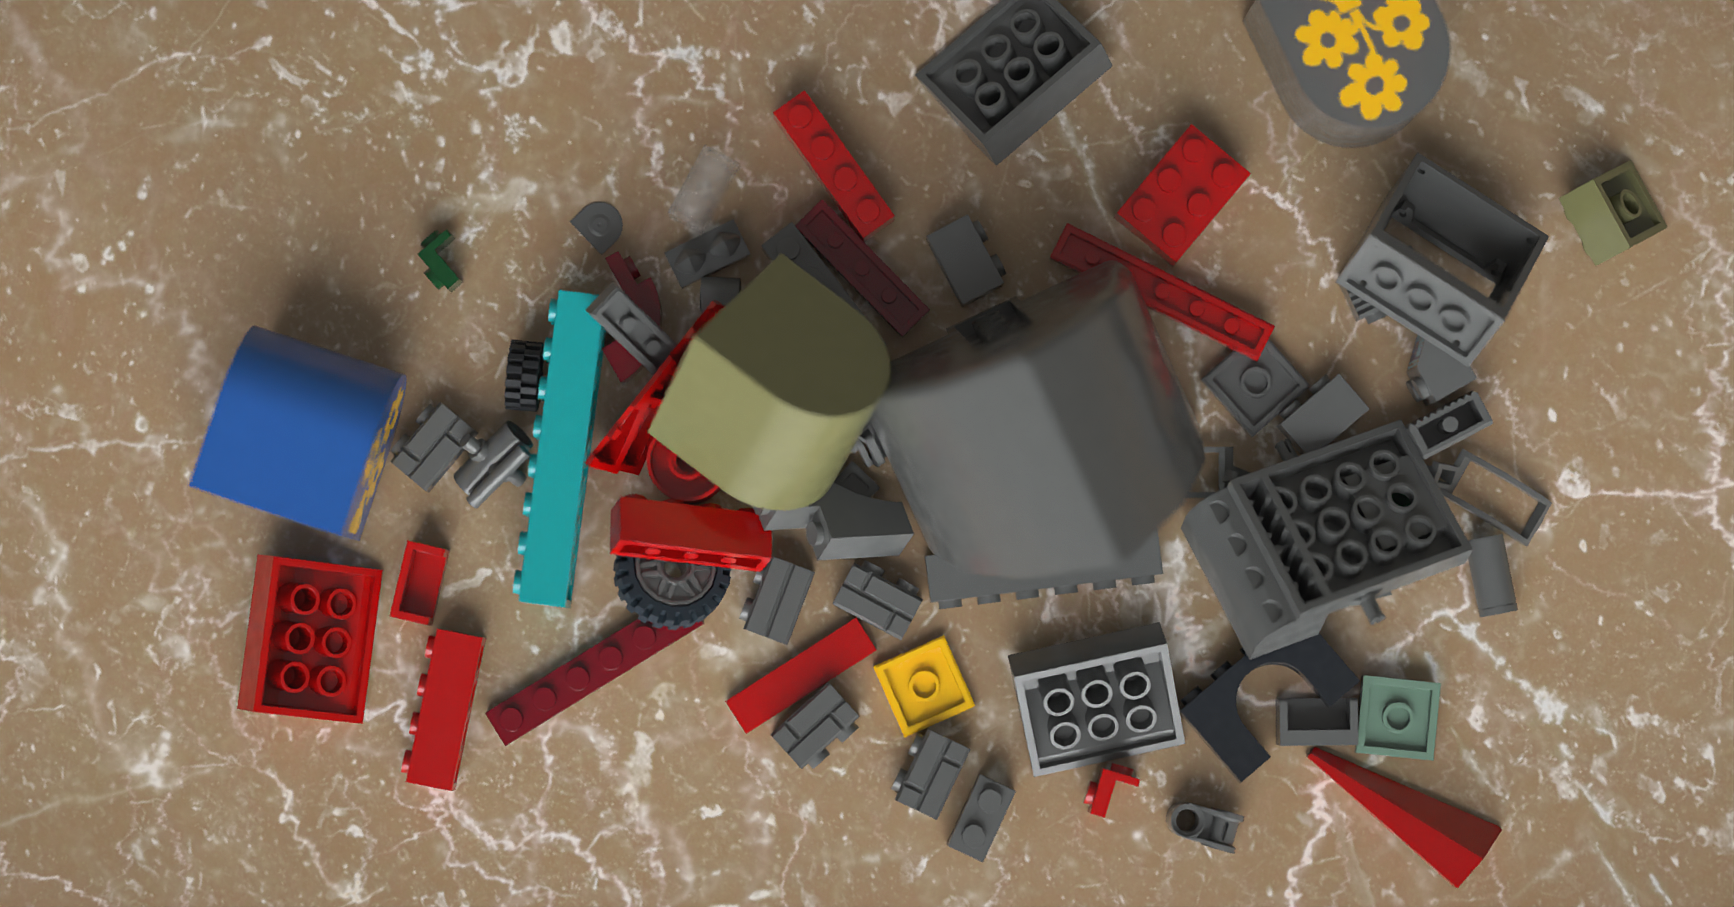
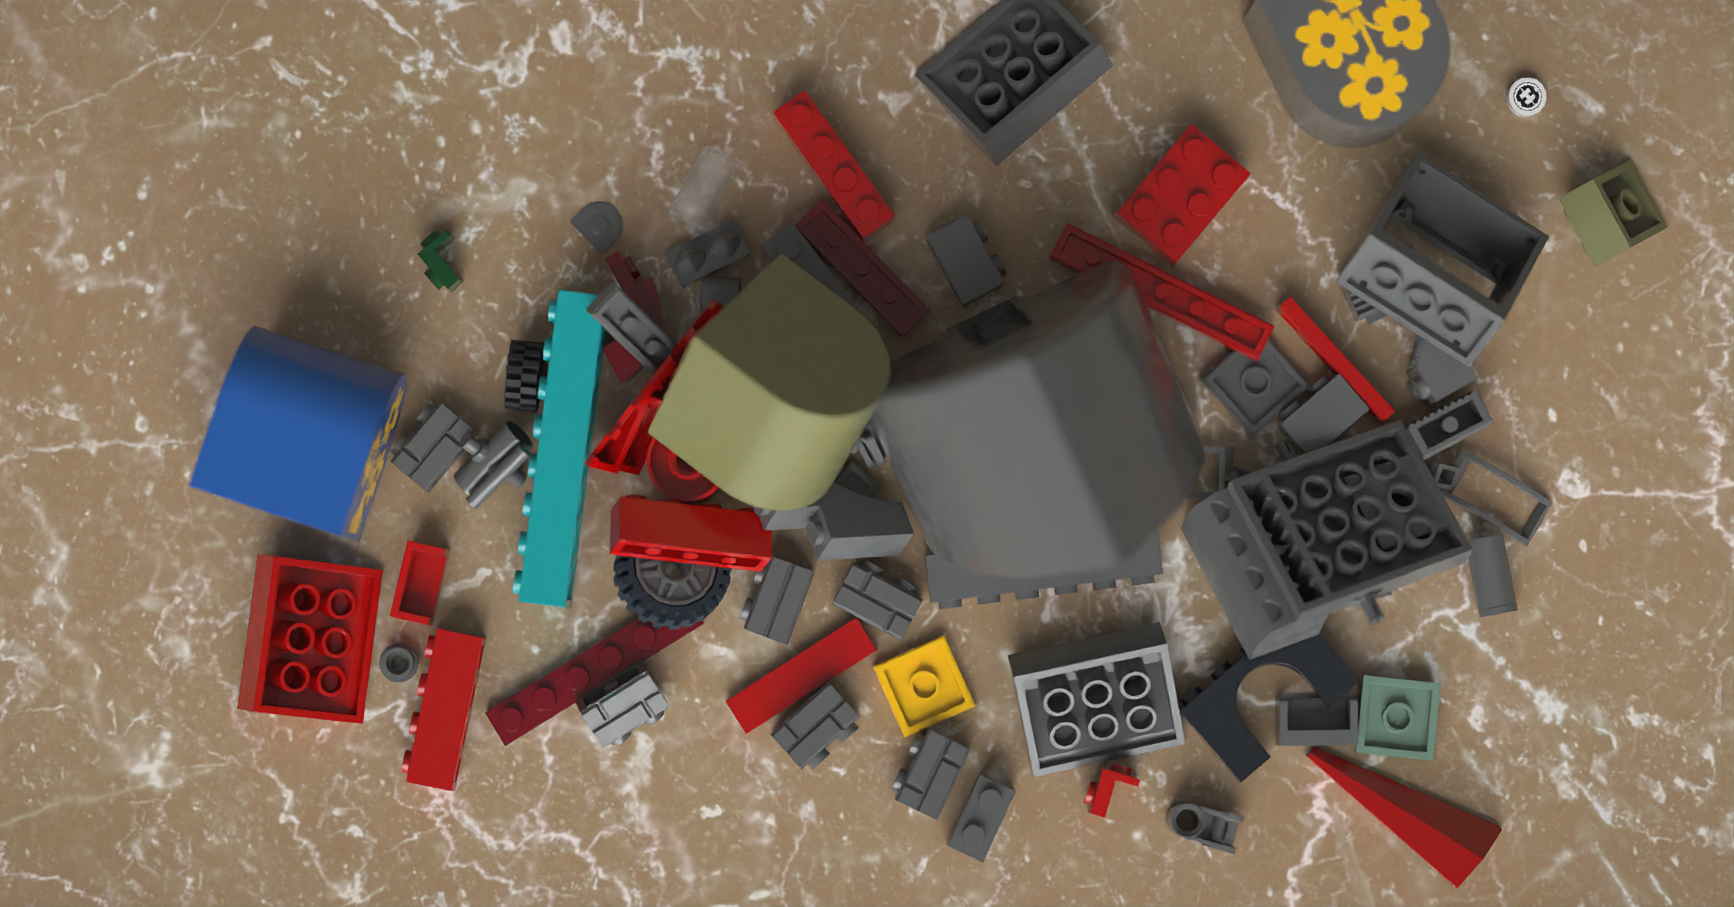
none -> dark grey plate [379,644,419,682]
none -> brick [575,660,670,748]
none -> red tile [1276,297,1395,423]
none -> white tile [1506,77,1547,117]

